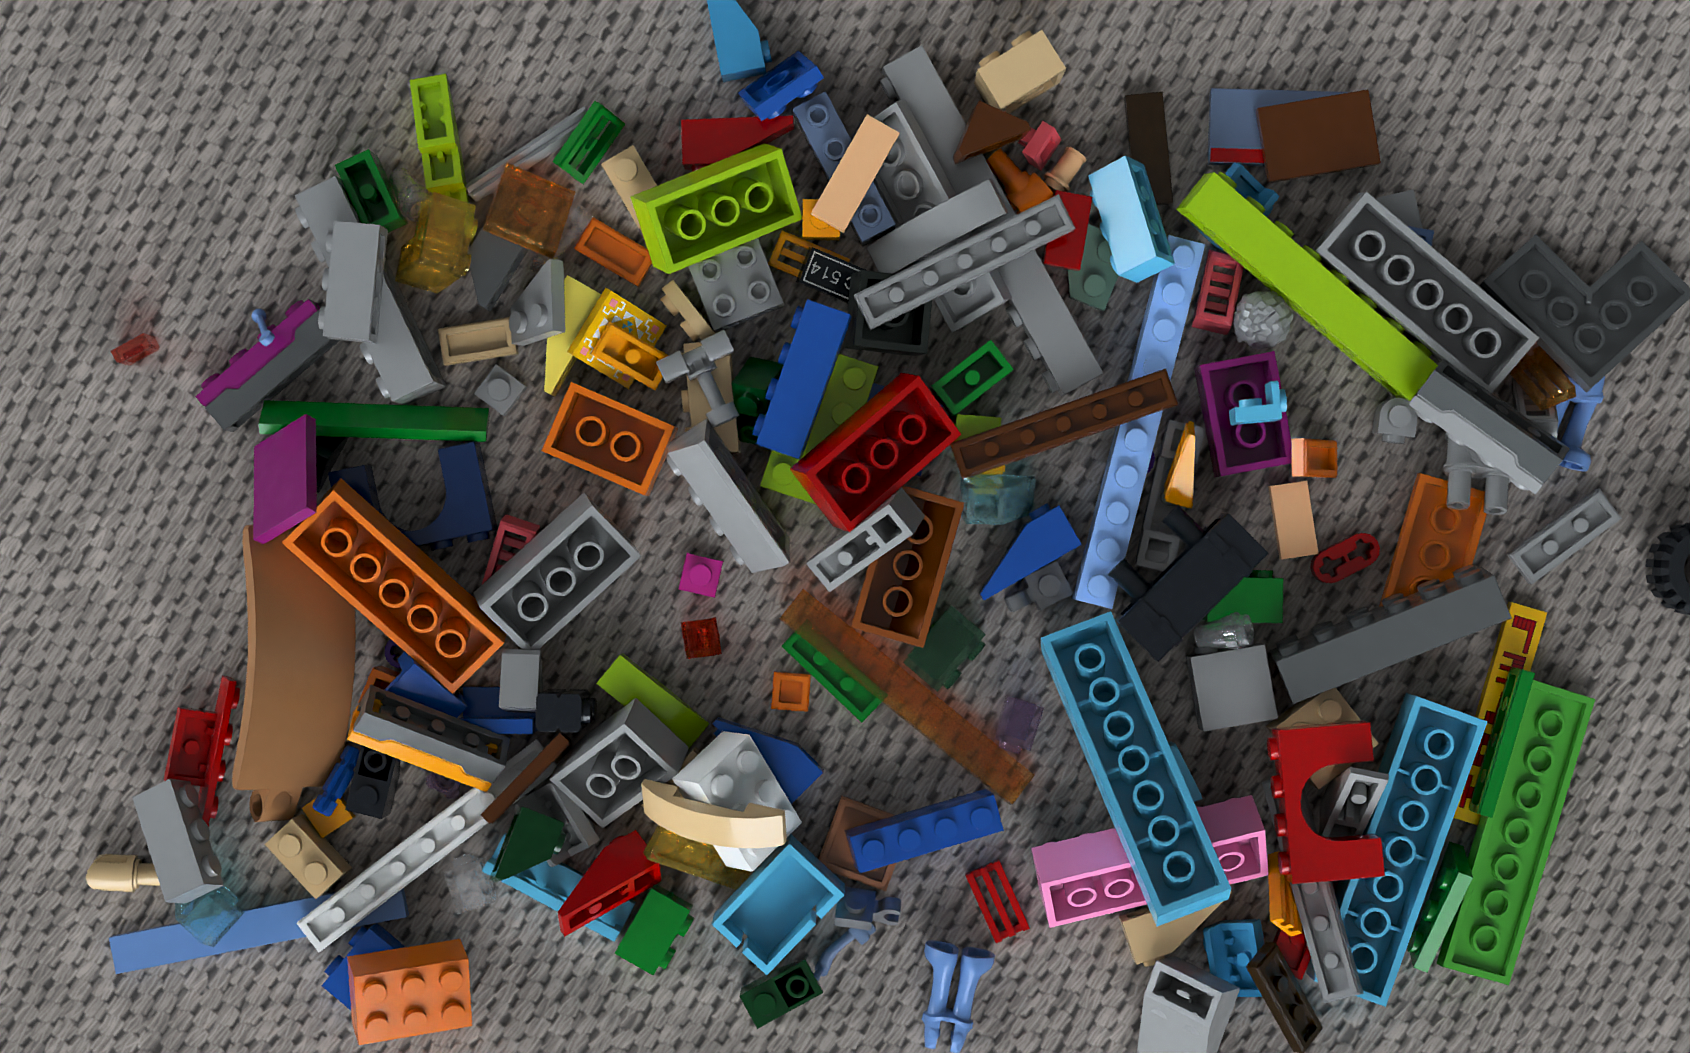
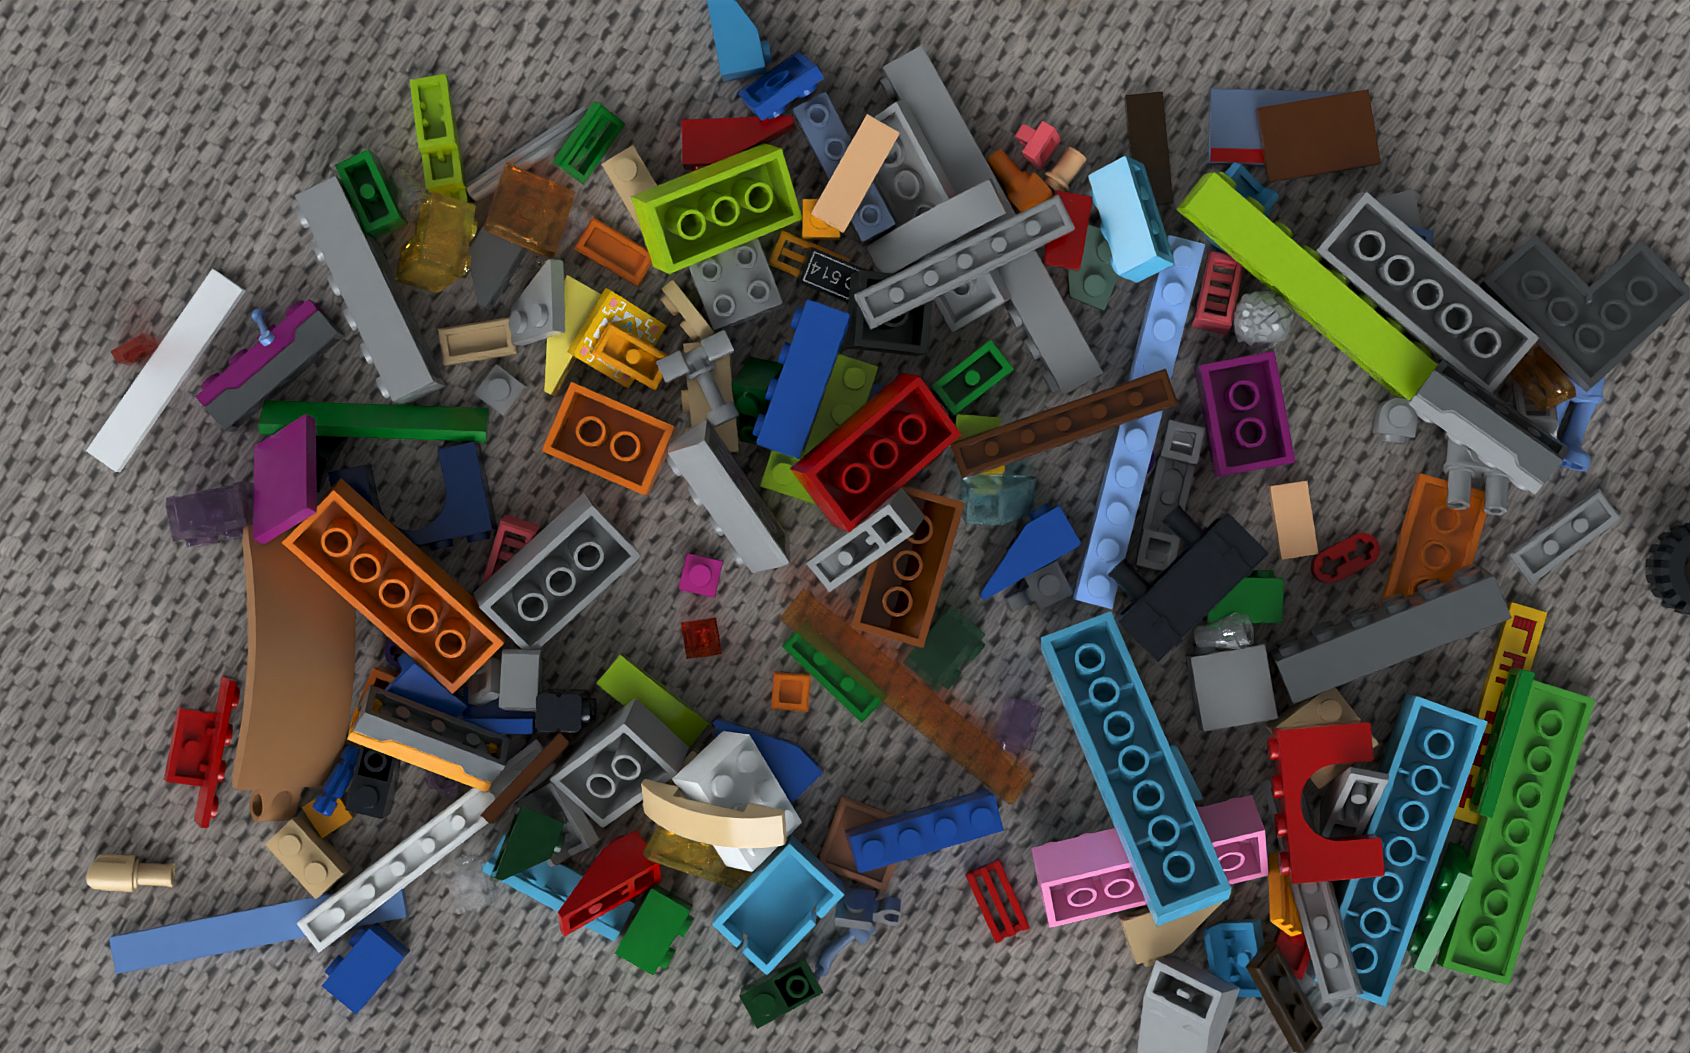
light grey brick [132,779,224,903] -> none
clear light blue slope [175,886,244,947] -> none
light grey brick [318,221,388,344] -> none
orange brick [347,939,472,1045] -> none
medium blue piece [921,940,995,1053] -> none
reddish brown slope [953,100,1031,165] -> none
tan brick [974,30,1066,114] -> none
light orange slope [1164,421,1195,508] -> none
medium azure bracket [1229,381,1287,425] -> none
orange tile [1291,438,1337,478] -> none
none -> white tile [86,268,246,472]
none -> clear purple hinge [165,482,254,548]
none -> light grey plate [468,657,502,707]

